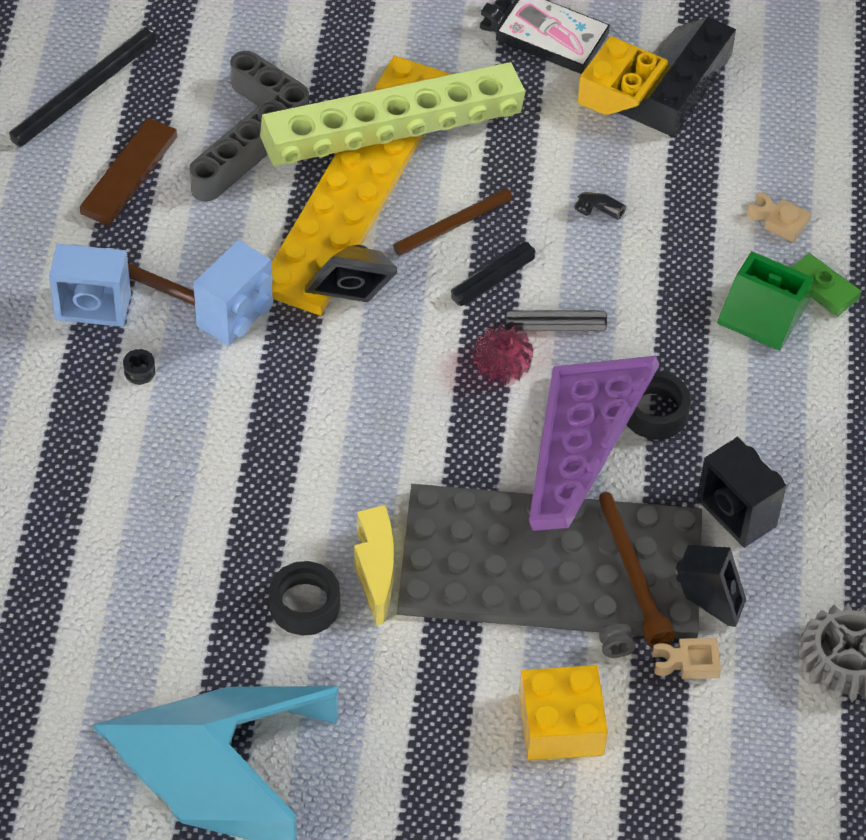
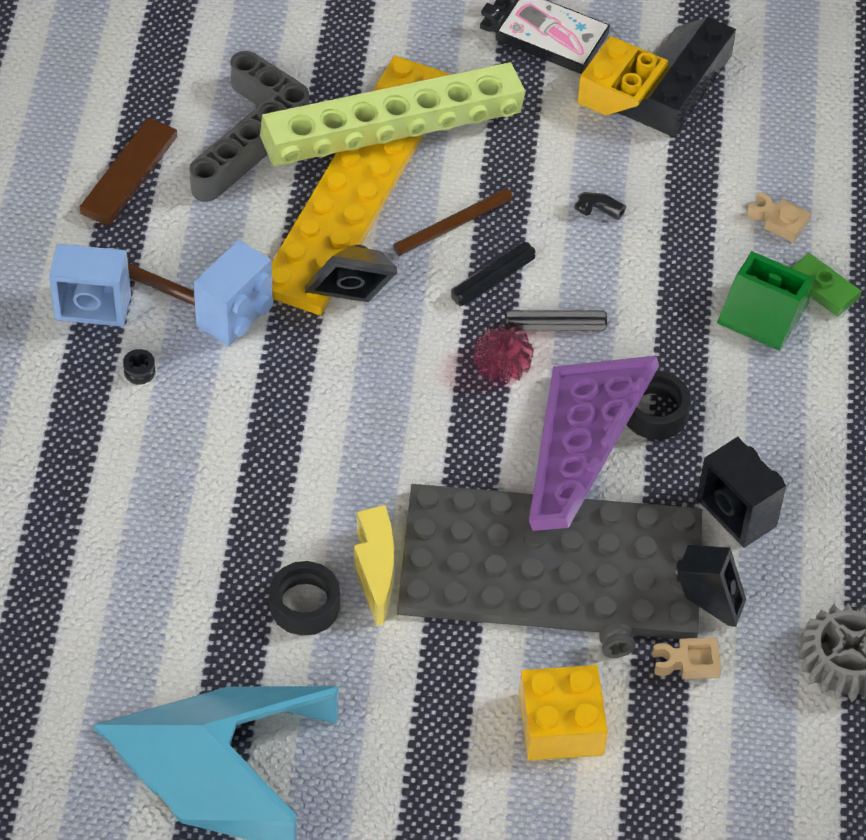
black axle [9,27,156,147] -> none
reddish brown piece [599,491,675,647] -> none

